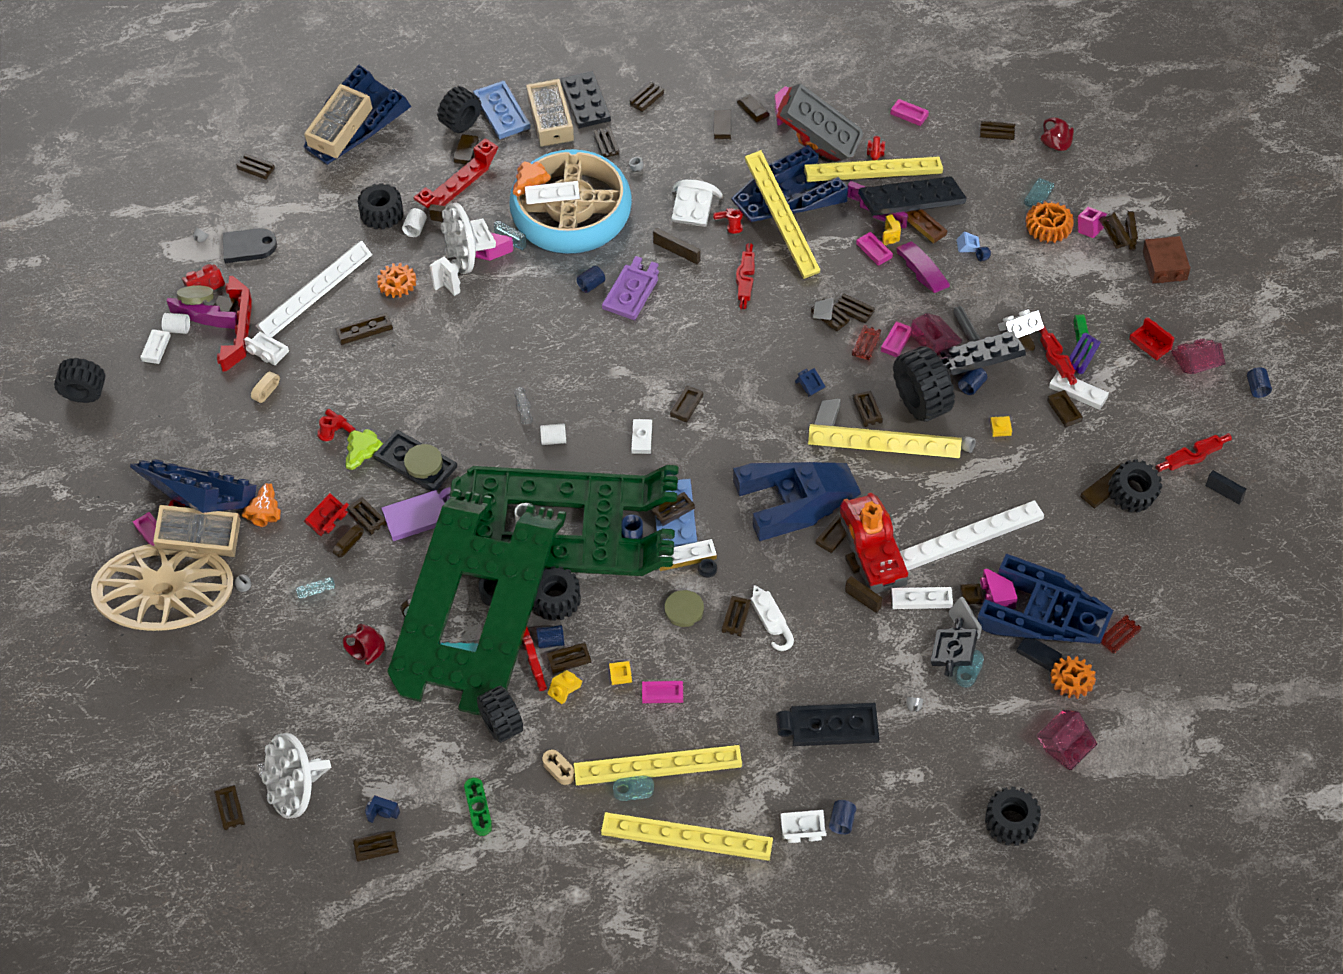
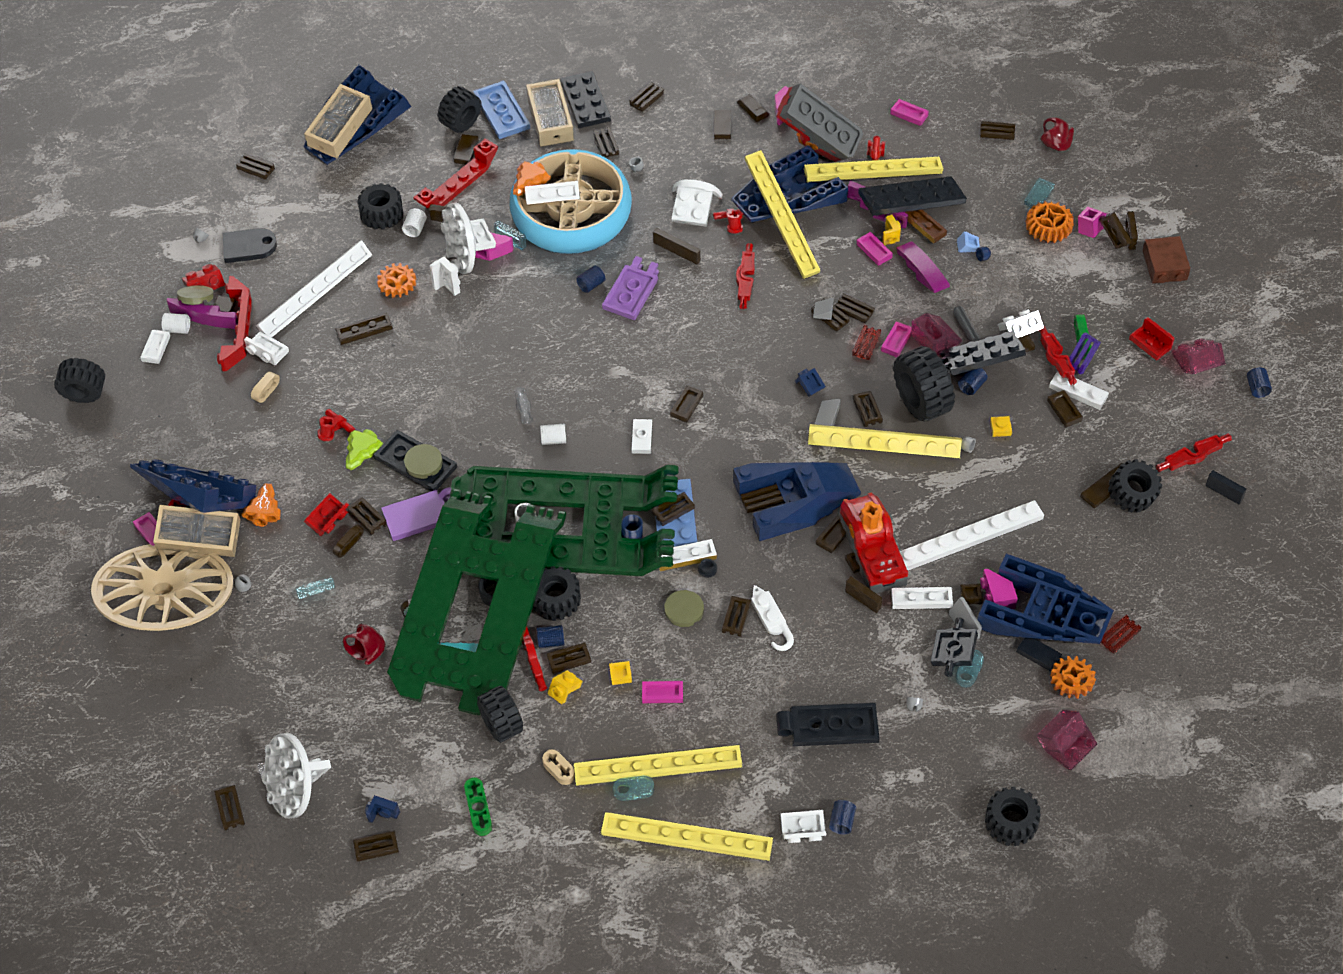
none -> dark brown tile [741,484,783,513]

